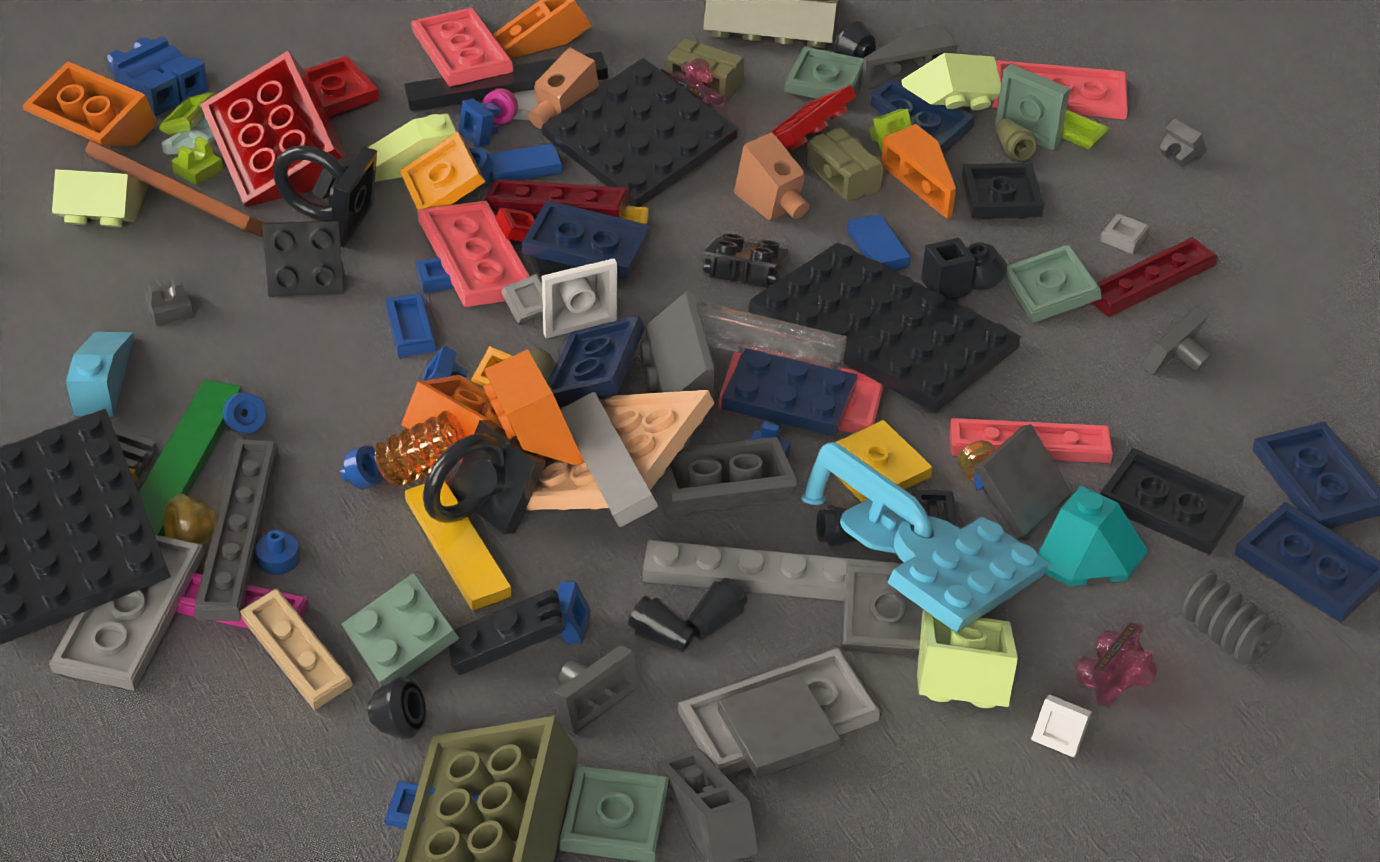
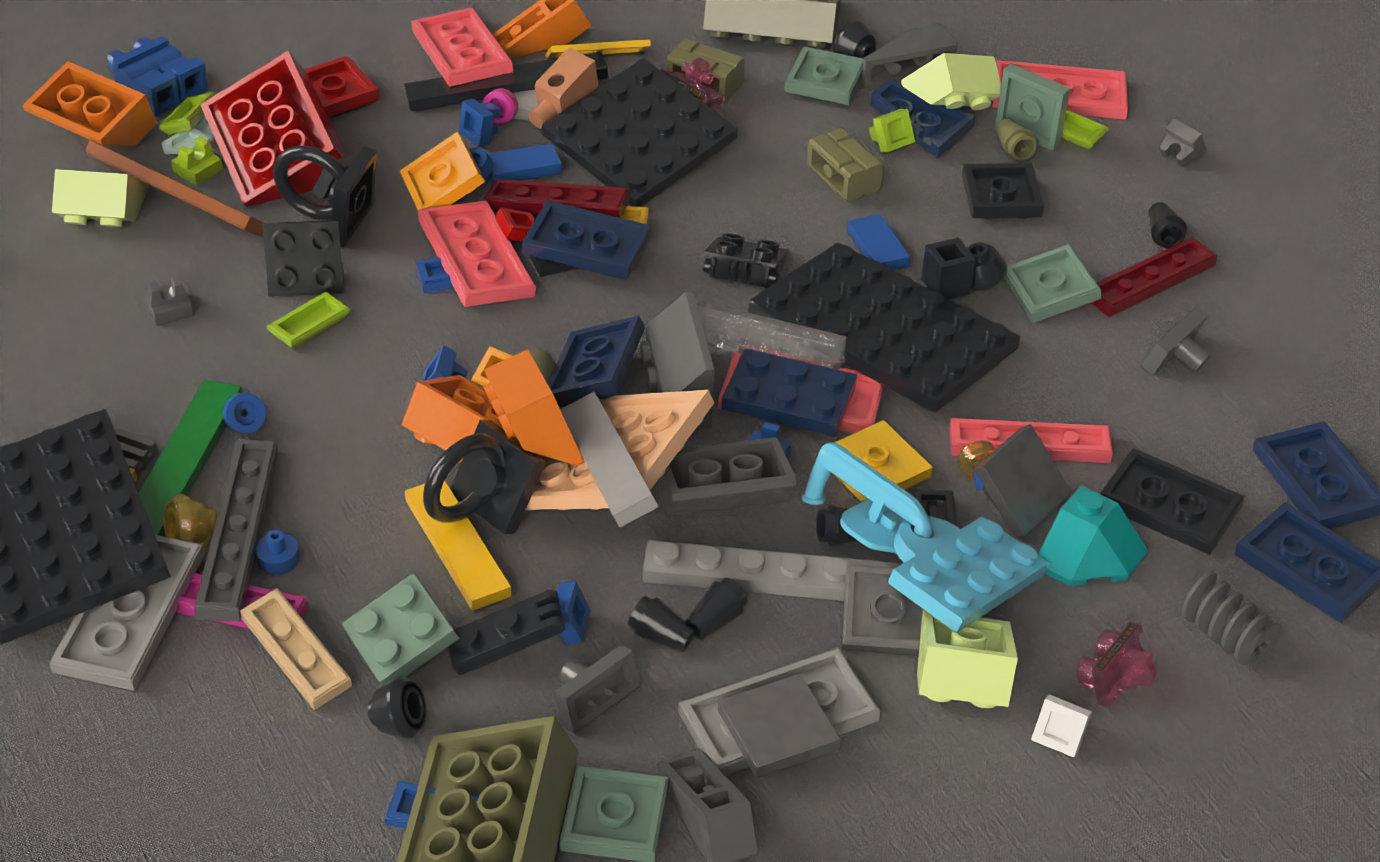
medium azure slope [66,332,134,417] -> none
blue tile [341,445,384,489] -> none
yellowish green slope [357,113,456,182] -> none
clear orange piece [375,410,466,487] -> none
blue tile [385,293,436,357] -> none
light grey tile [501,274,543,324] -> none
white slope [542,259,617,339] -> none
nougat torso [734,132,810,220] -> none
red plate [767,84,857,151] -> none
orange slope [881,124,956,219] -> none
light grey tile [1100,213,1150,254] -> none
none -> lime tile [266,292,351,350]
none -> yellow window [546,39,651,58]
none -> black cone [1148,202,1187,248]

